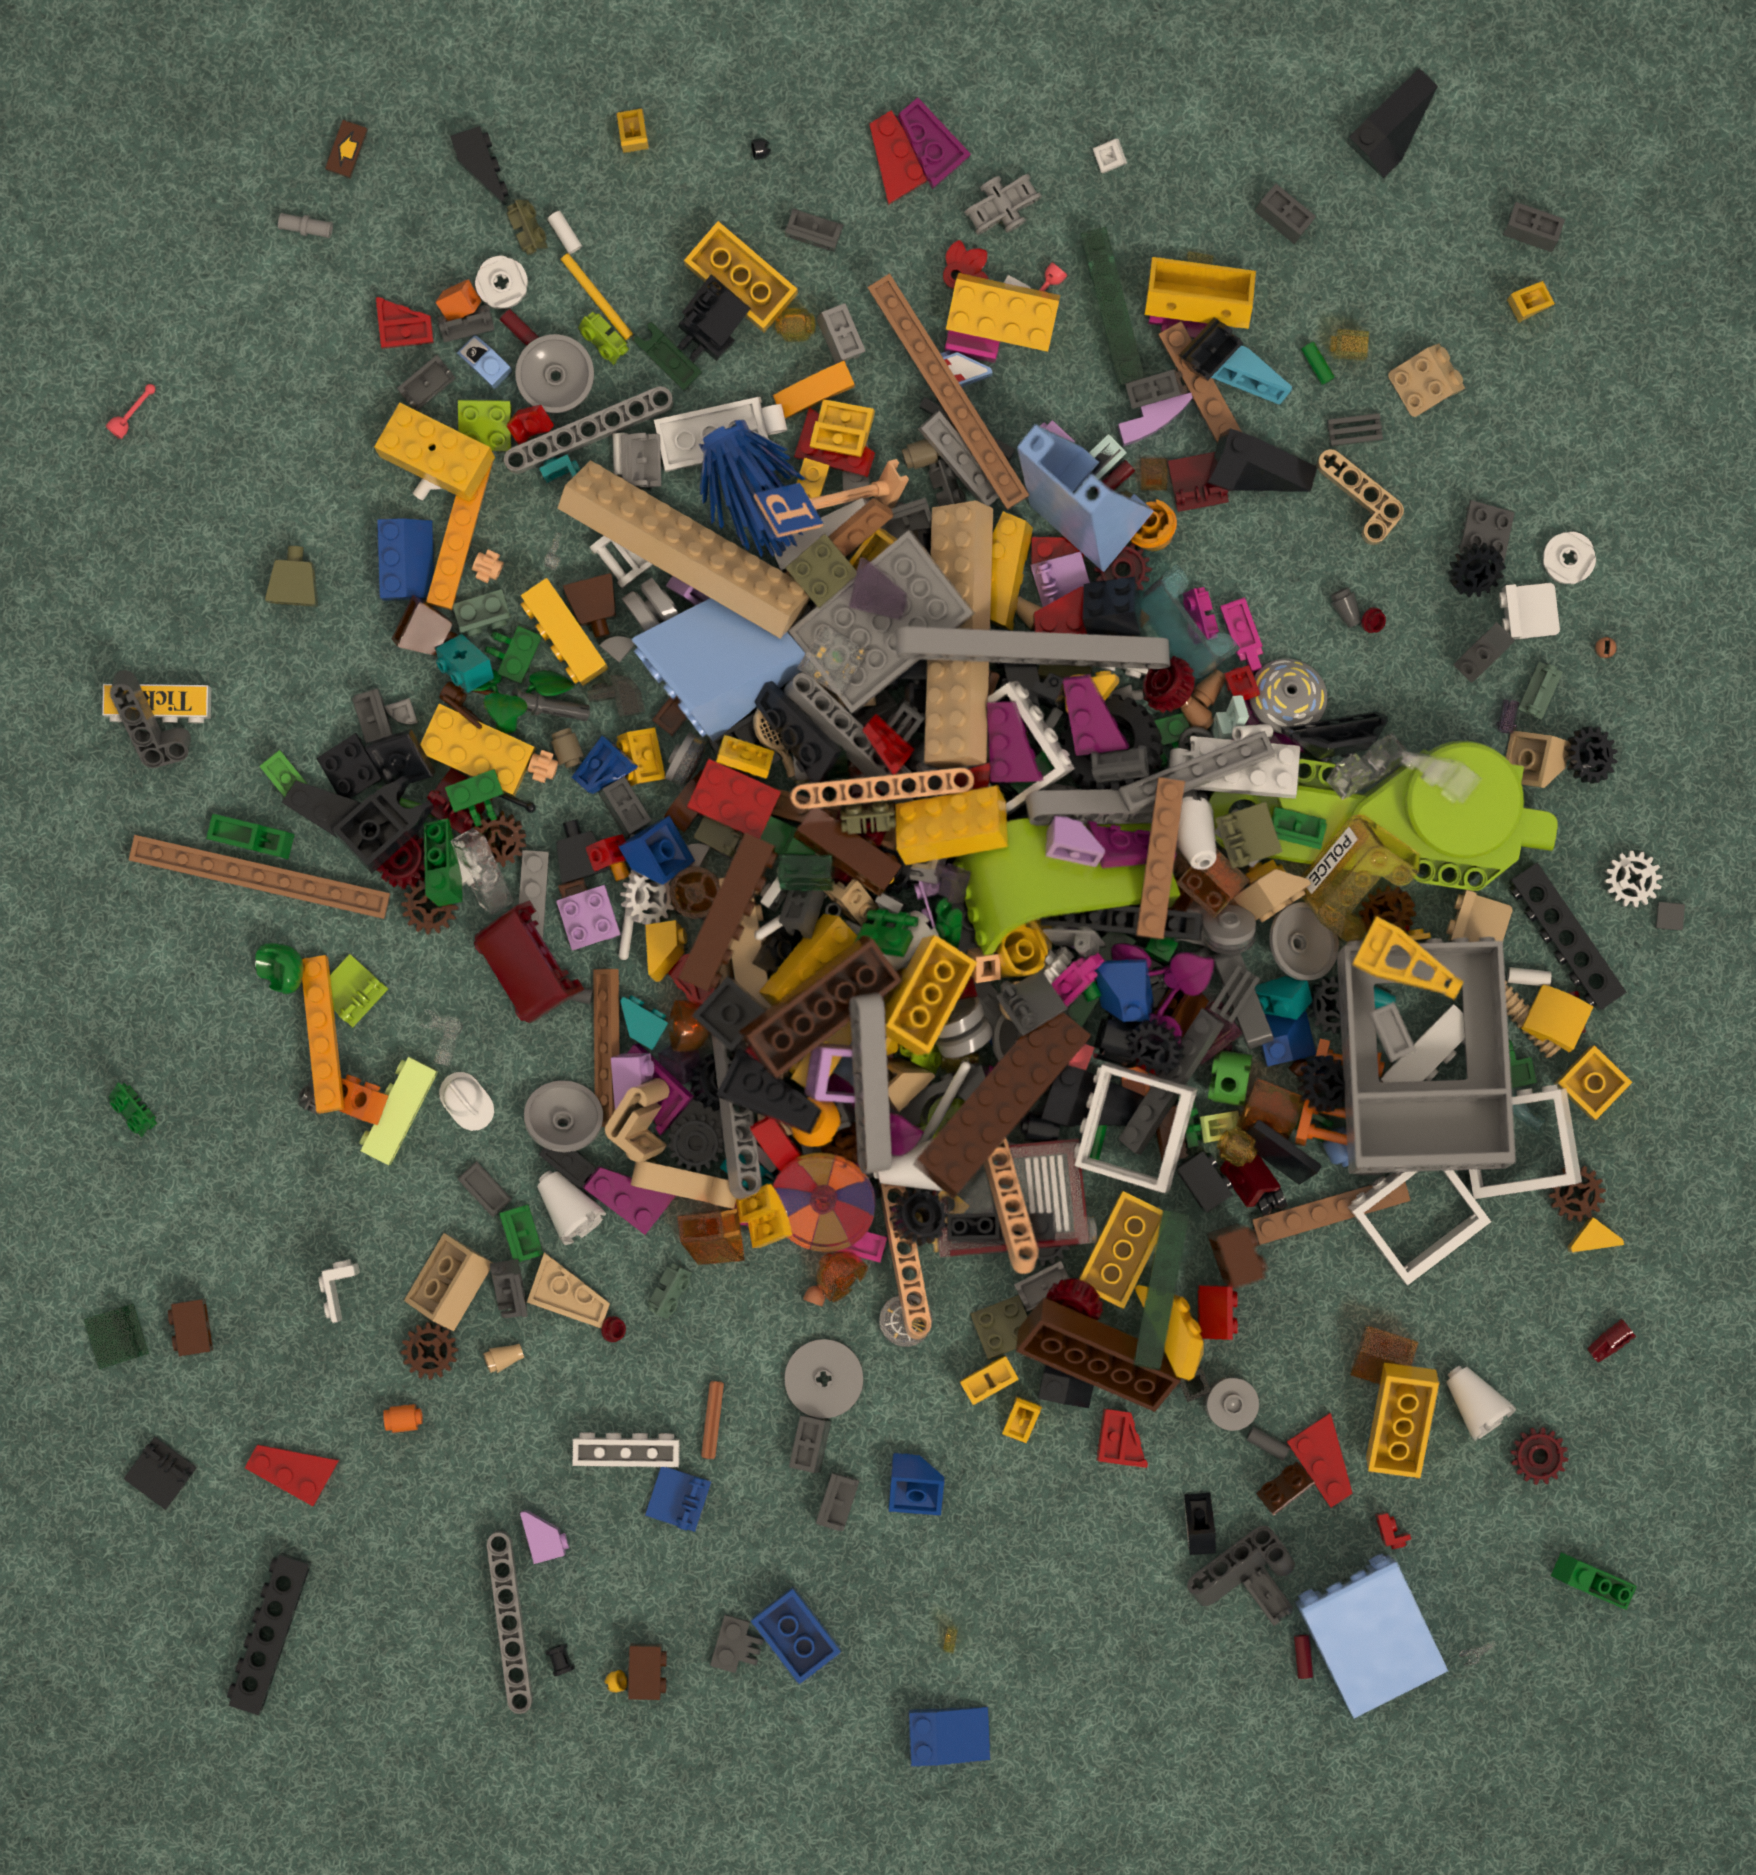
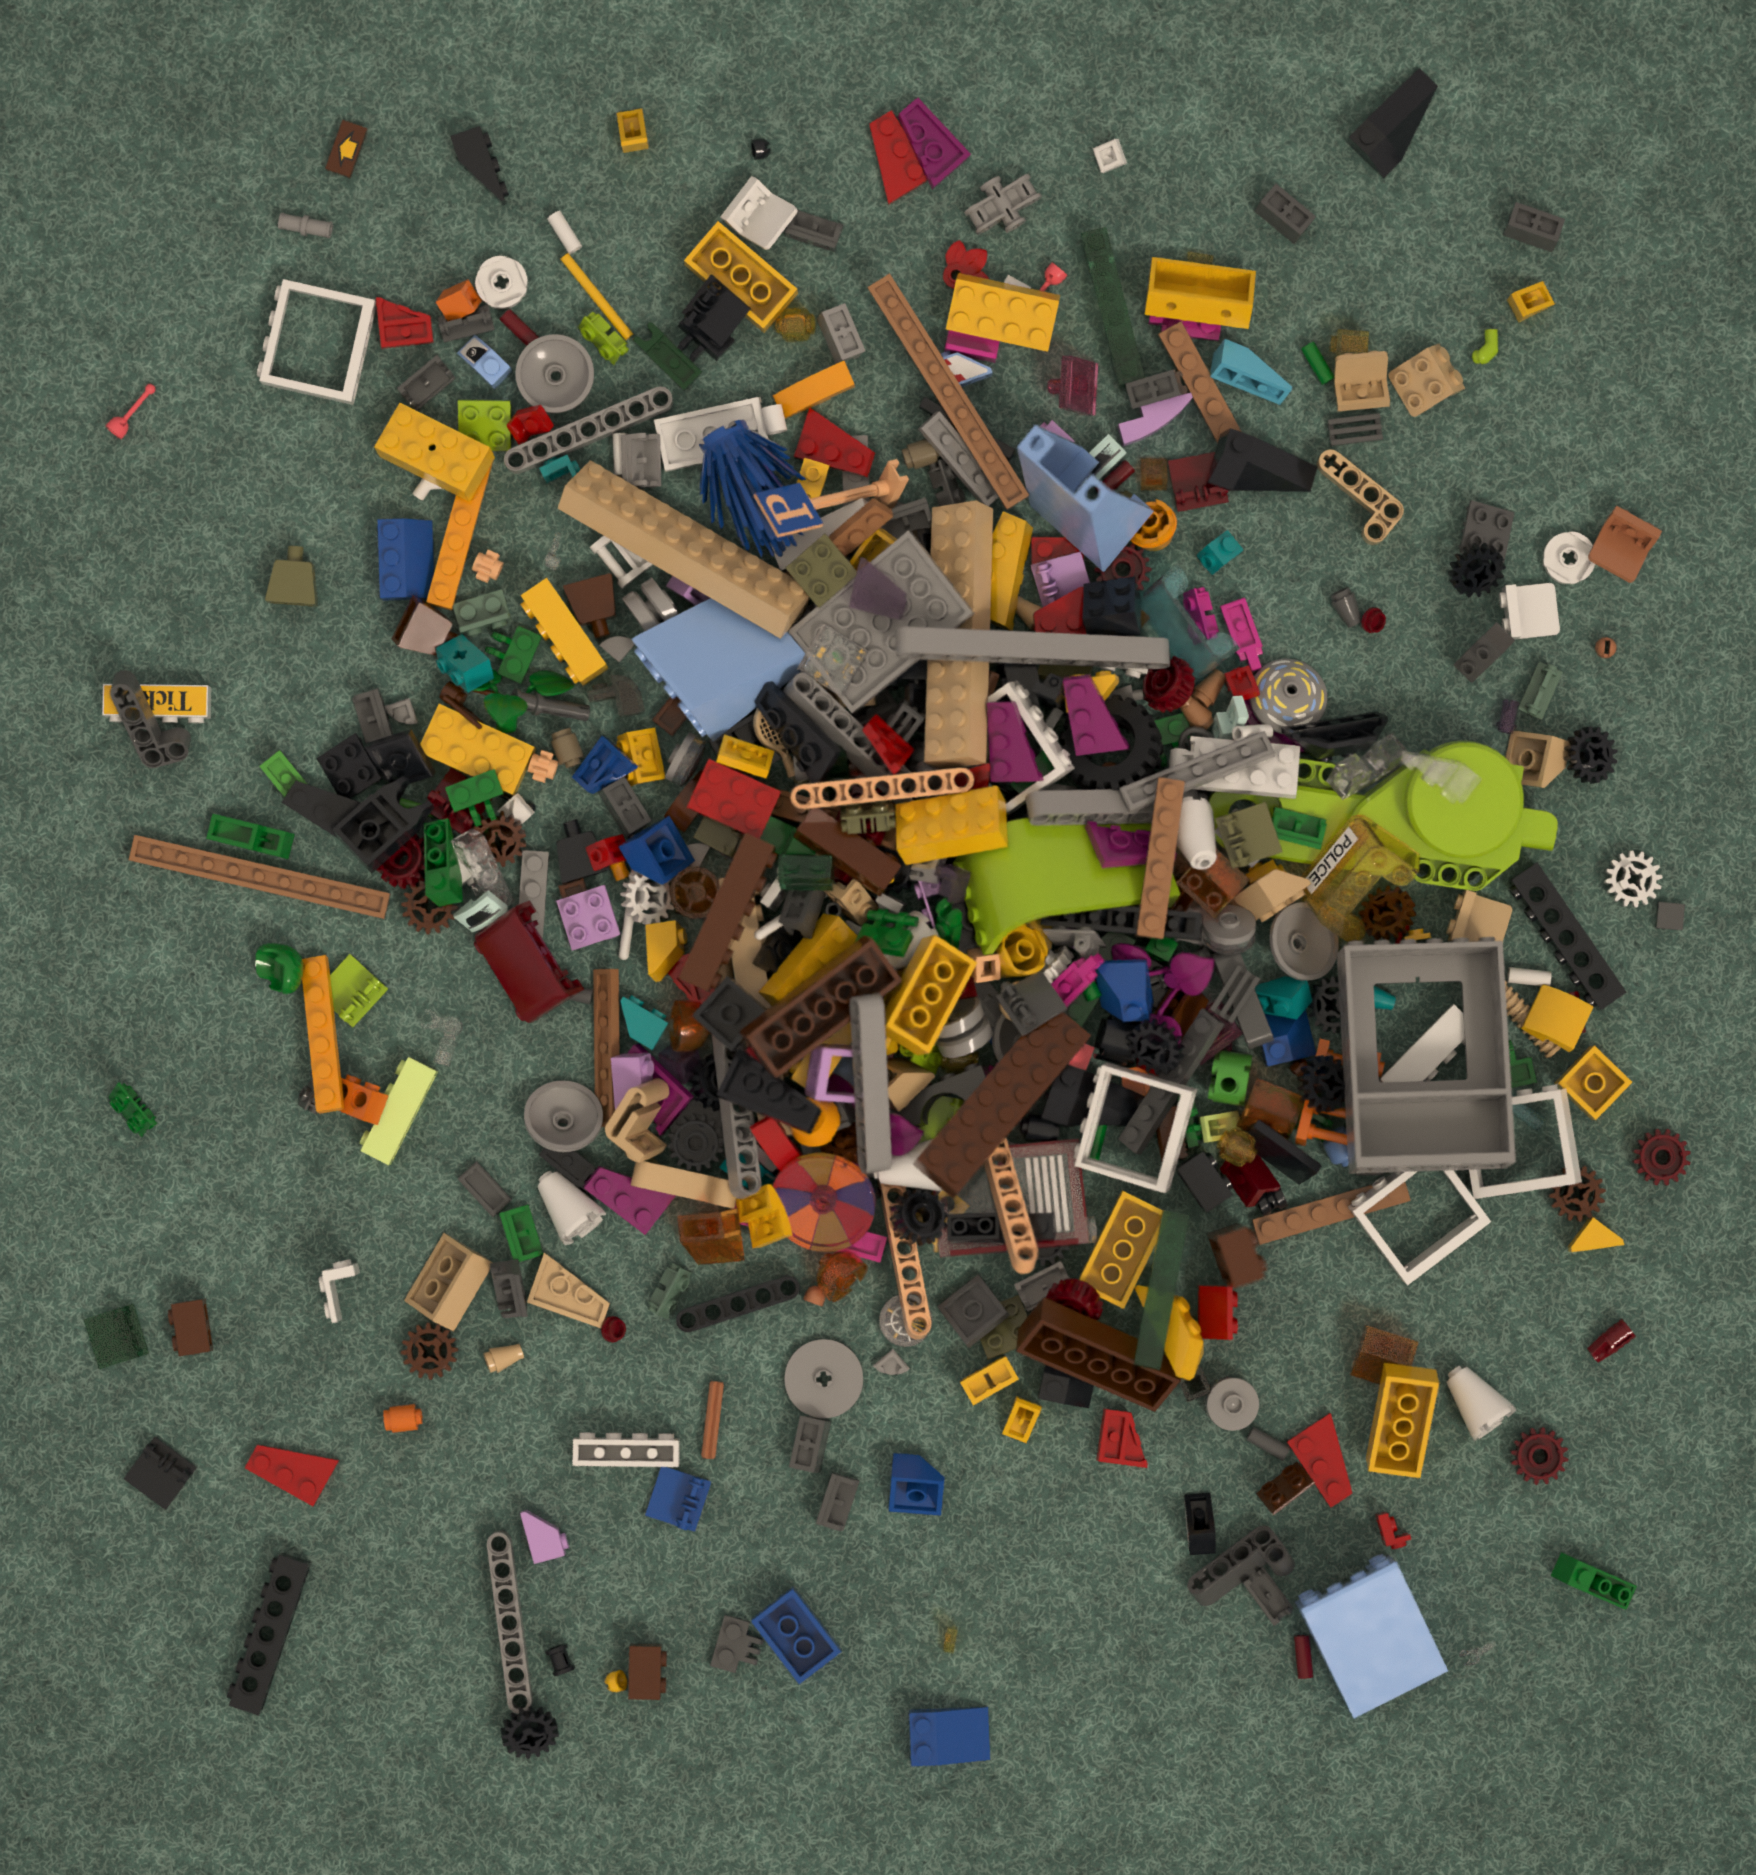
white piece [439,1072,494,1131] -> none
olive hinge [507,200,548,255] -> none
yellow slope [810,399,875,457] -> none
white piece [918,1062,971,1144] -> none
lavender slope [1046,816,1105,867] -> none
dark grey hinge [1091,745,1149,783] -> none
black hinge [1179,317,1243,381] -> none
yellow plate [1352,917,1464,999] -> none
light grey tile [1369,1002,1416,1062] -> none
none -> white window [257,279,377,405]
none -> light aqua slope [453,890,508,933]
none -> white tile [498,793,535,824]
none -> black gear [500,1706,559,1759]
none -> black beam [676,1275,800,1332]
none -> white bracket [720,176,798,250]
none -> light grey tile [873,1349,910,1375]
none -> dark grey plate [937,1274,1010,1348]
none -> clear pink tile [1048,355,1098,416]
none -> teal bracket [1197,530,1244,575]
none -> tan bracket [1334,351,1390,411]
none -> lime arm [1472,329,1498,365]
none -> nougat bracket [1588,505,1662,583]
none -> dark red gear [1632,1129,1691,1186]

